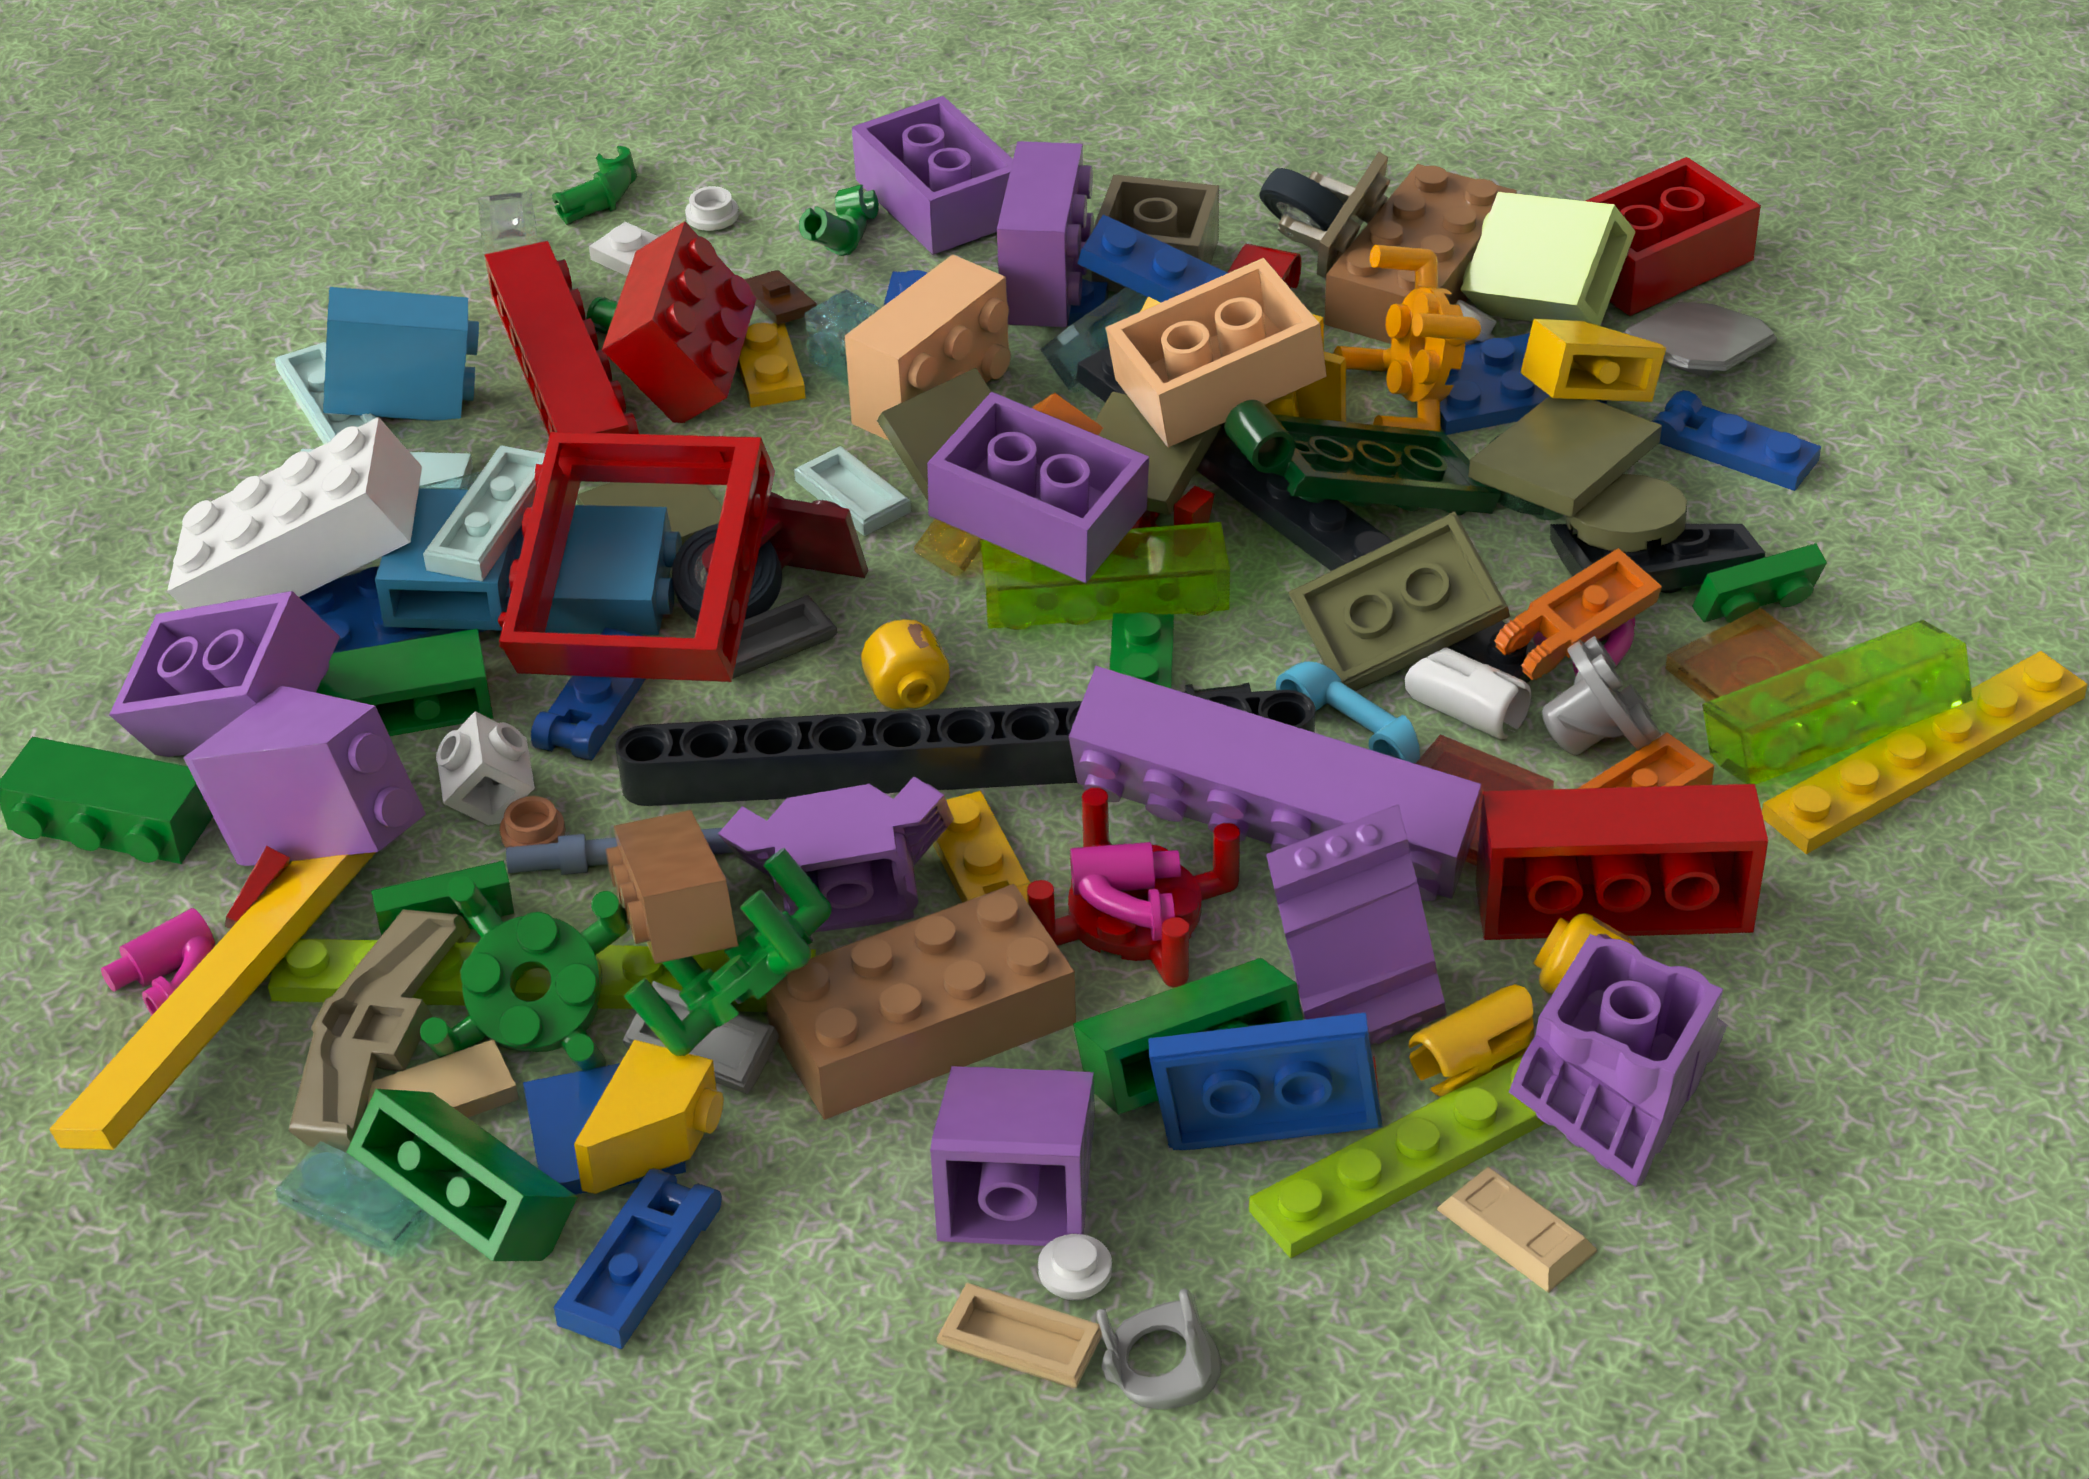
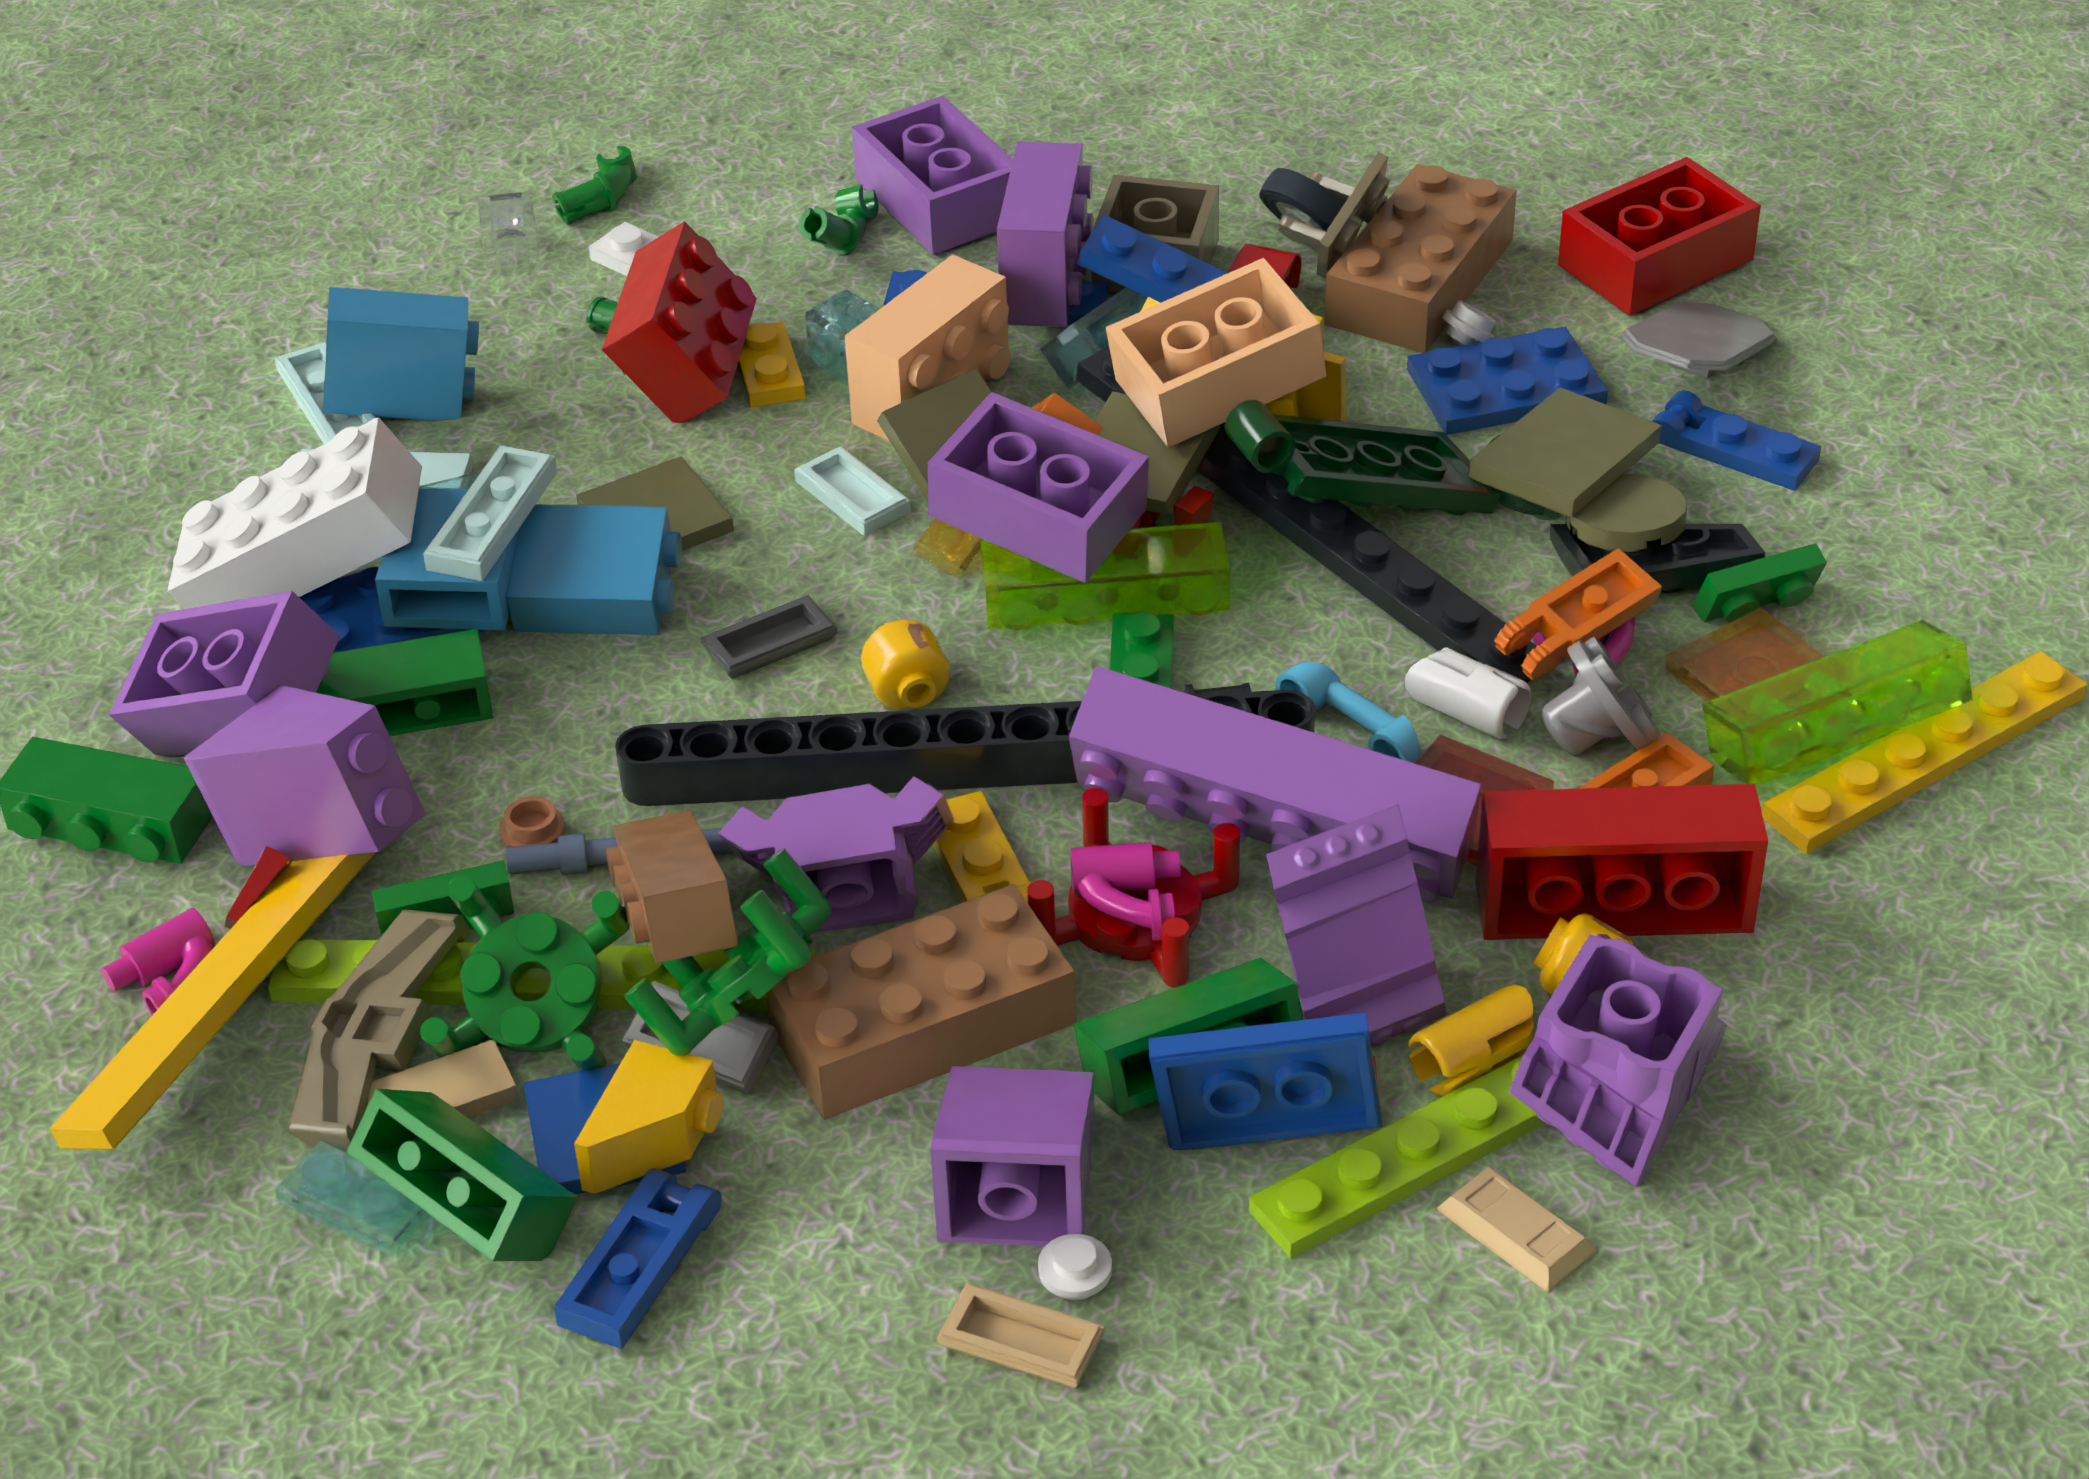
white brick [436,711,535,825] -> none
red brick [484,241,639,436] -> none
red window [498,432,775,682] -> none
blue plate [531,627,646,761] -> none
dark red plate [672,492,869,622] -> none
white plate [685,186,739,231] -> none
reddish brown piece [744,270,818,325] -> none
light grey piece [1097,1288,1222,1410] -> none
olive tile [1288,512,1511,691] -> none
light orange plate [1333,245,1481,432] -> none
yellowish green brick [1461,192,1636,326] -> none
yellow slope [1520,319,1666,402] -> none

